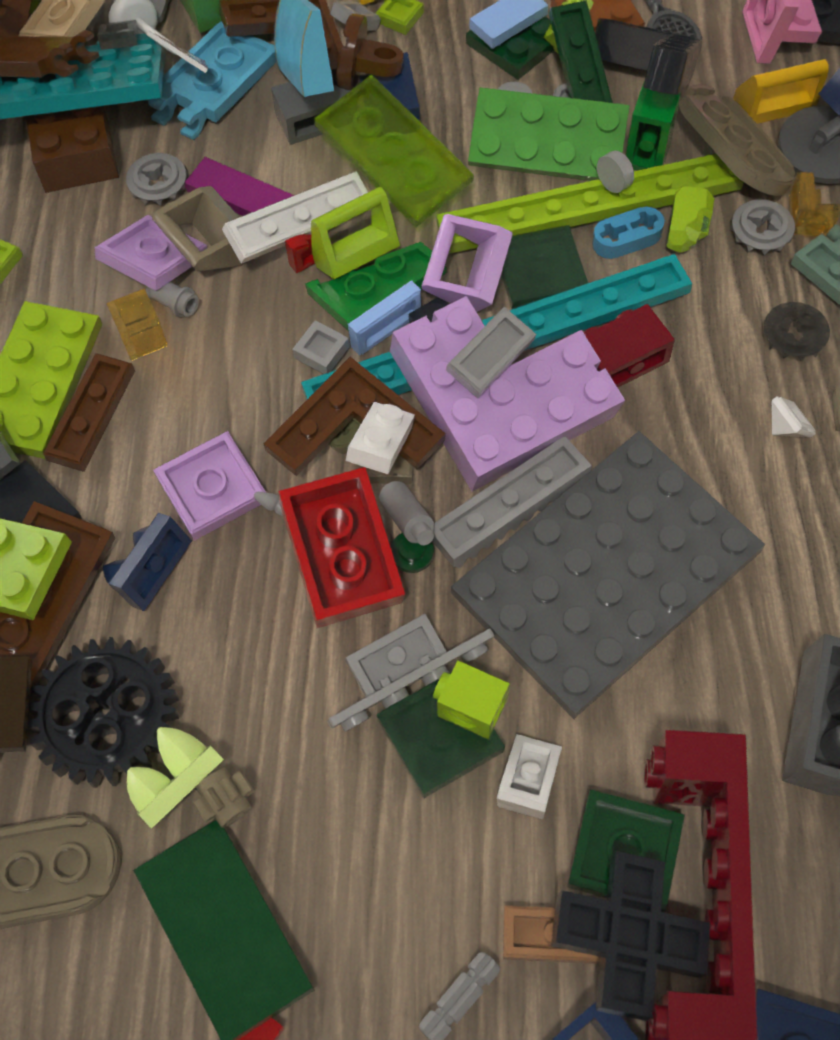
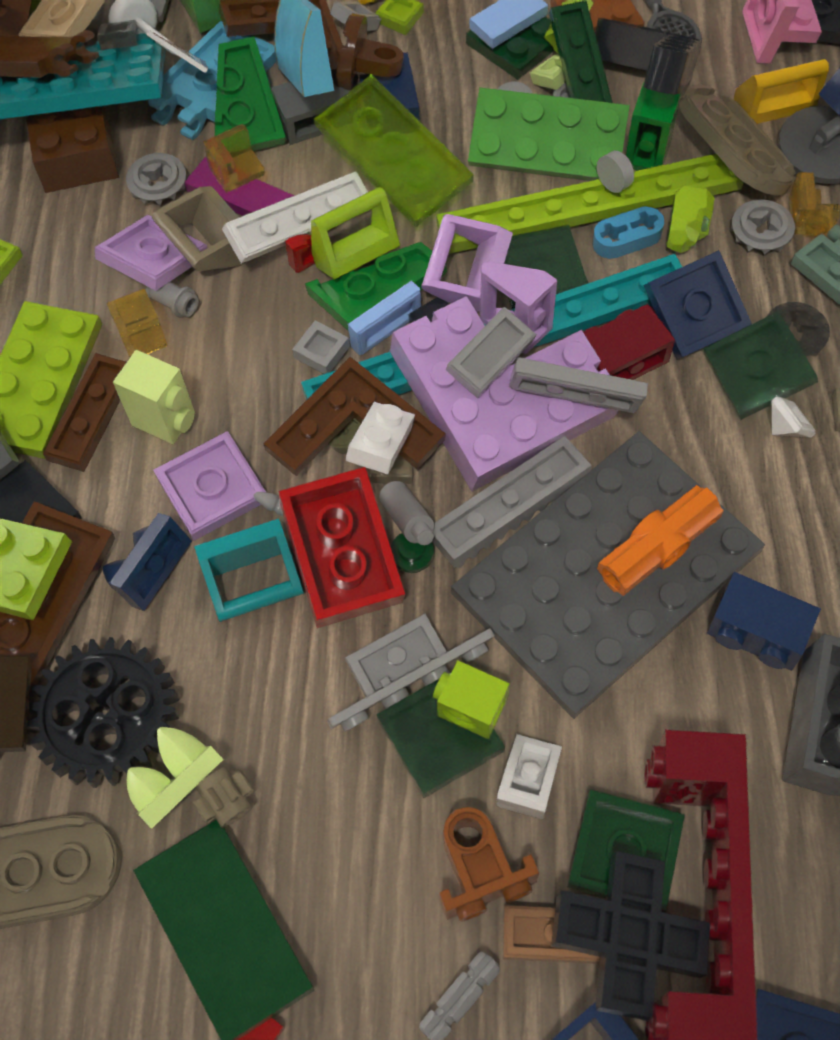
none -> yellowish green brick [113,350,195,445]
none -> teal tile [194,518,304,622]
none -> clear yellow panel [203,124,265,193]
none -> green wing [213,37,286,160]
none -> dark orange pin [439,807,539,922]
none -> lavender tile [480,261,557,355]
none -> light grey tile [509,357,648,413]
none -> yellowish green tile [530,54,566,90]
none -> orange piece [597,485,724,596]
none -> dark blue plate [643,250,752,359]
none -> clear green tile [703,311,818,420]
none -> dark blue brick [707,572,821,671]

